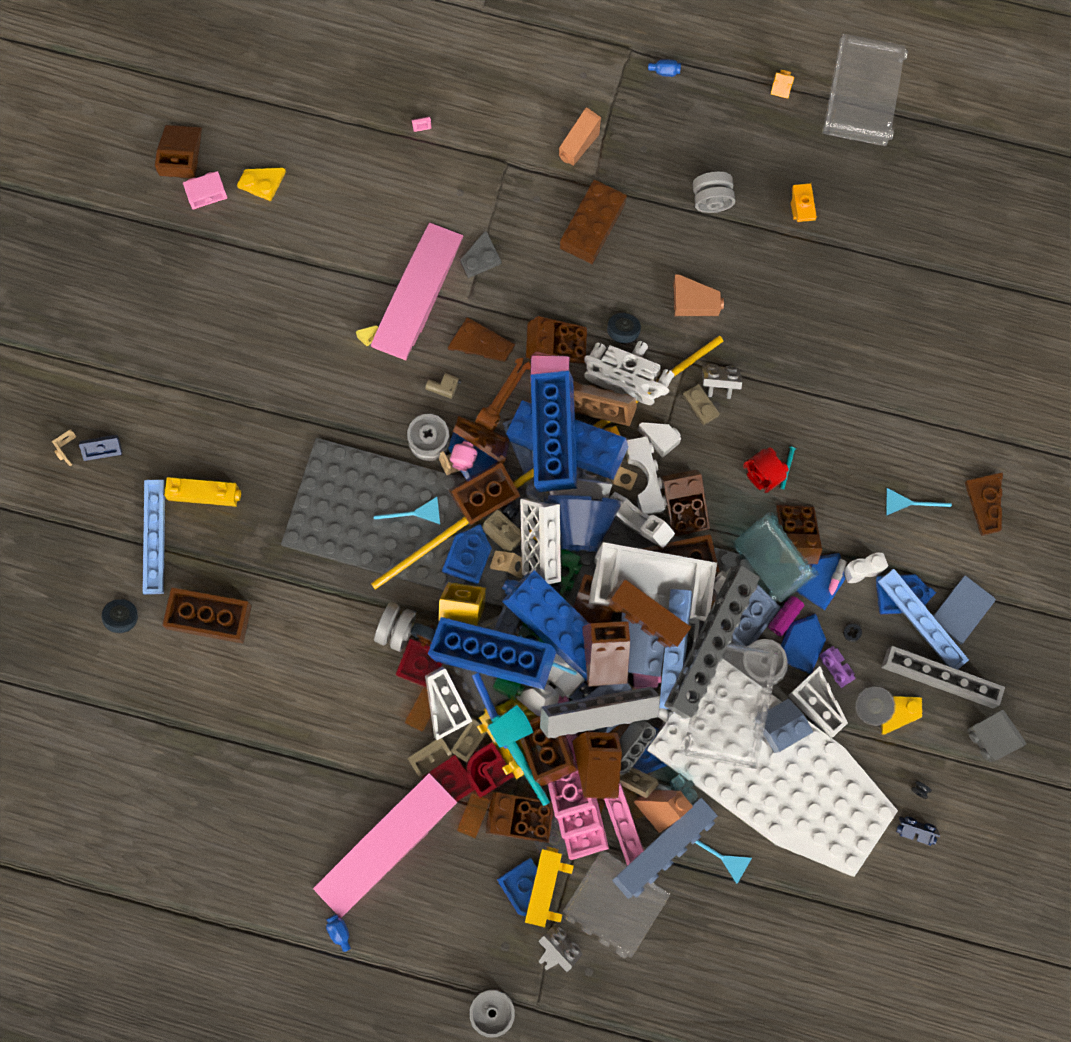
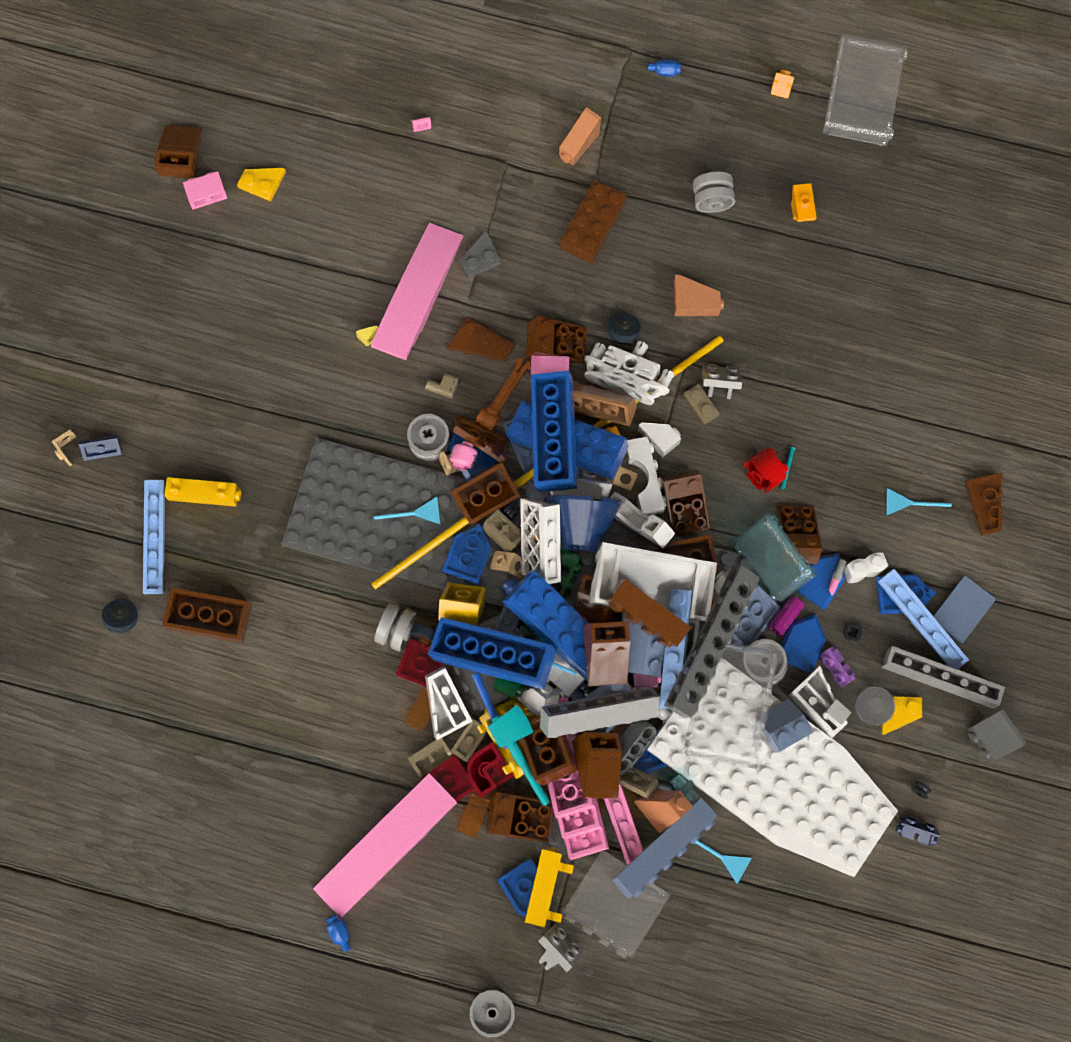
none -> white slope [823,699,852,727]

